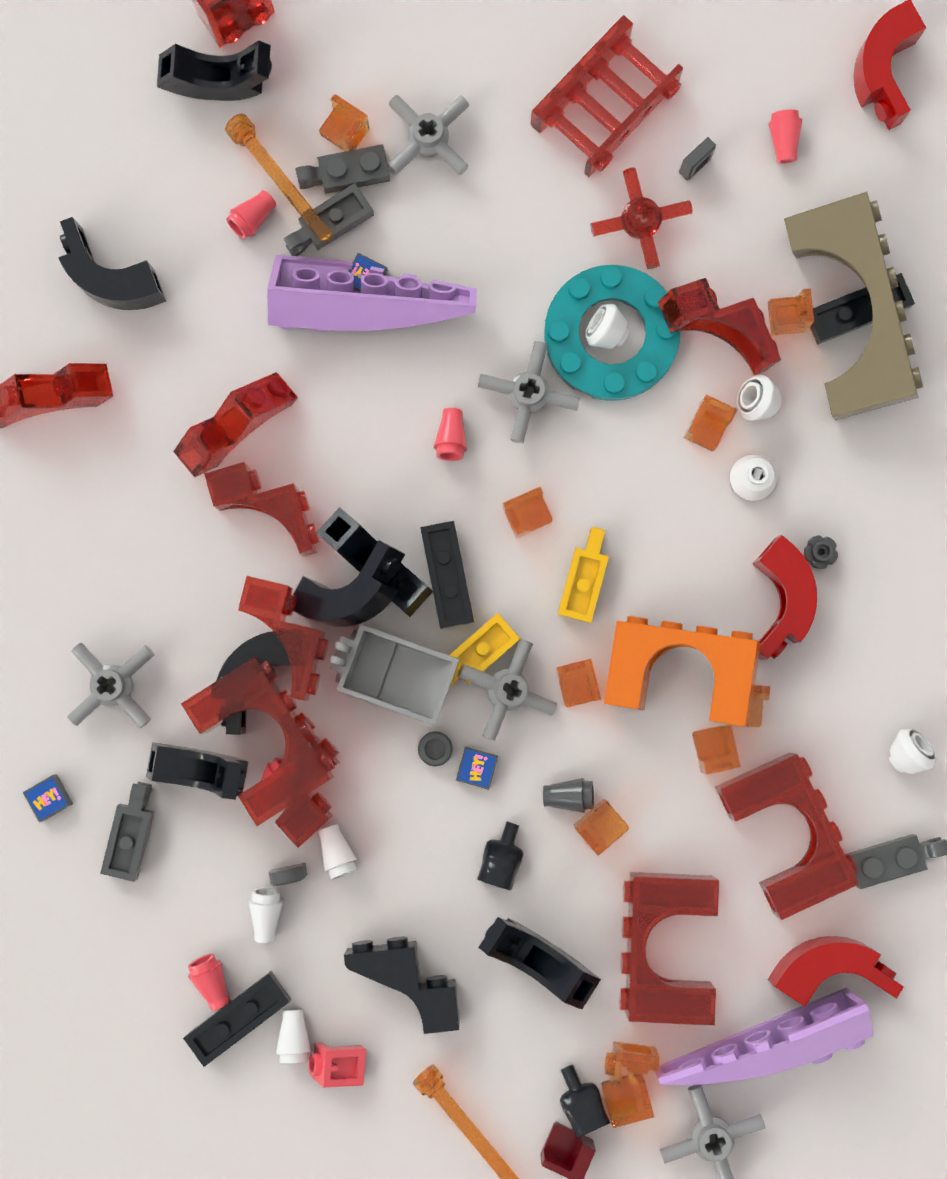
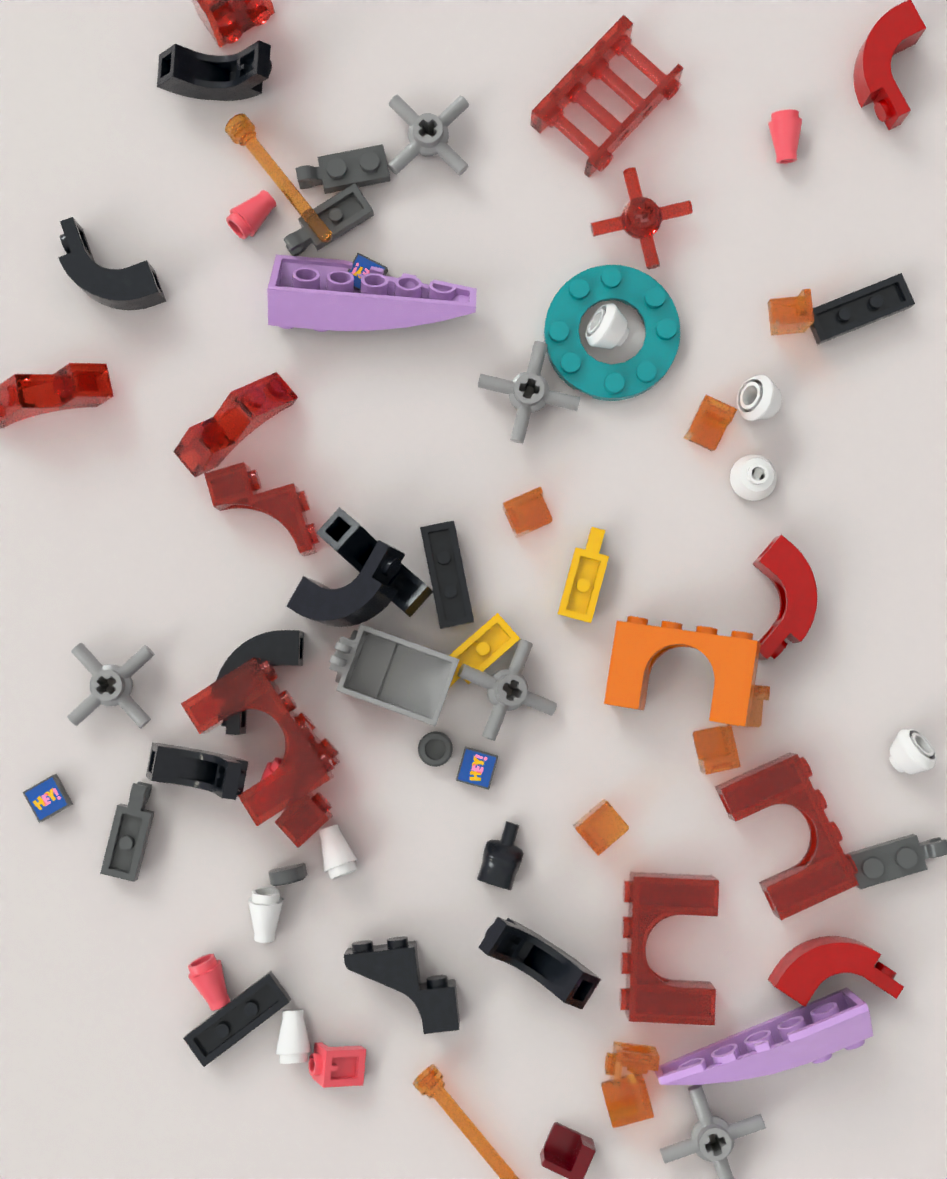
clear red arch [238,576,329,701] -> none
clear orange panel [319,94,370,151] -> none
coral cone [433,408,467,461] -> none
dark grey cone [543,778,594,813] -> none
clear orange panel [555,659,601,707] -> none
black piece [560,1065,611,1139] -> none
clear red arch [657,278,781,375] -> none
dark grey tile [679,137,716,180] -> none
dark tan arch [784,192,923,420] -> none
dark grey plate [804,535,838,569] -> none

